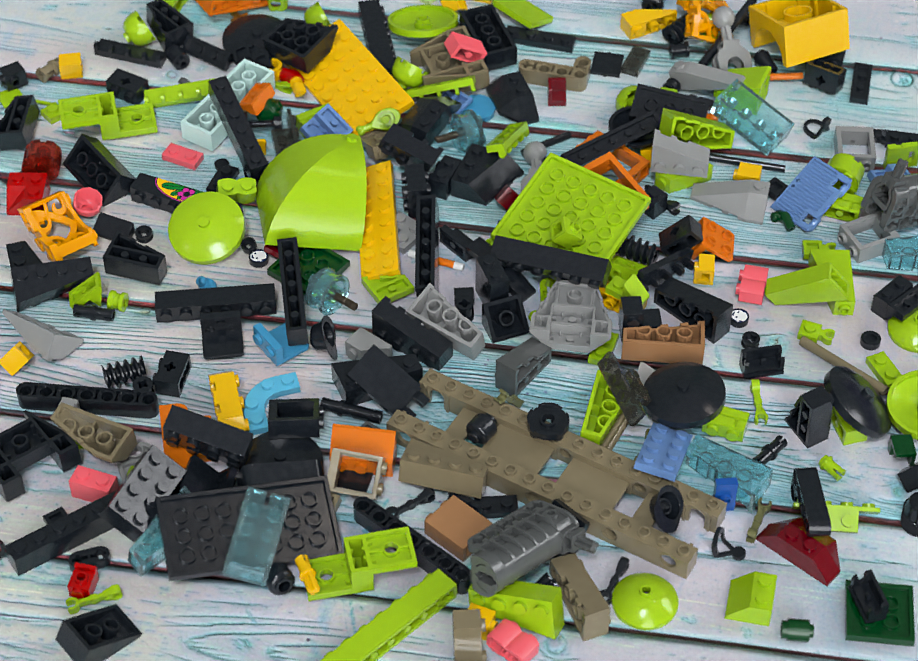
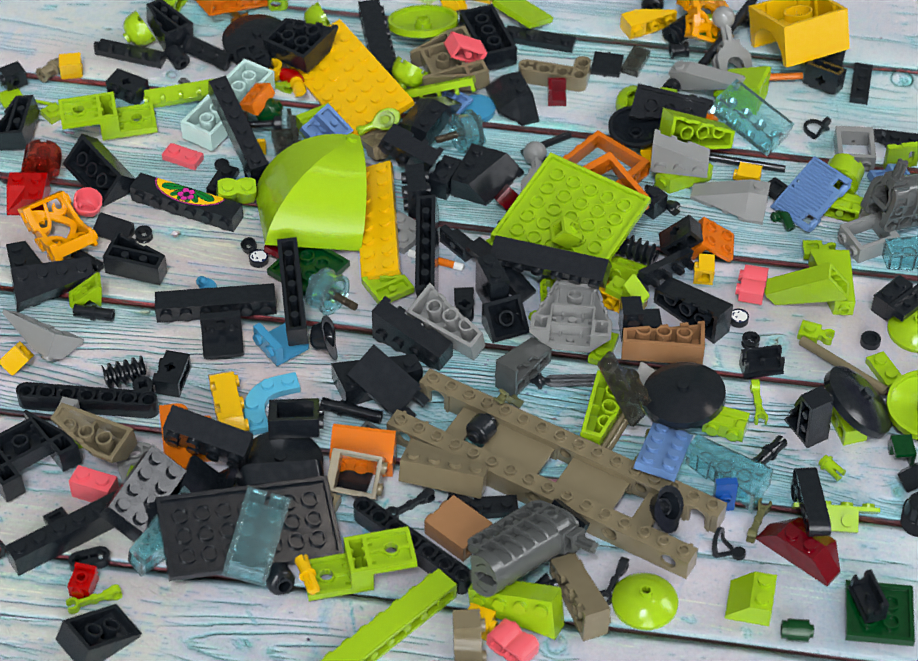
lime wheel [107,290,129,312] -> none
lime dish [168,192,246,265] -> none
light grey slope [345,327,392,360] -> none
lime hinge [486,121,530,158] -> none
black plate [527,402,569,441] -> none
black plate [560,110,661,166] -> none
black cone [753,49,778,73] -> none
none -> black axle [71,249,104,272]
none -> black wheel [529,371,632,389]

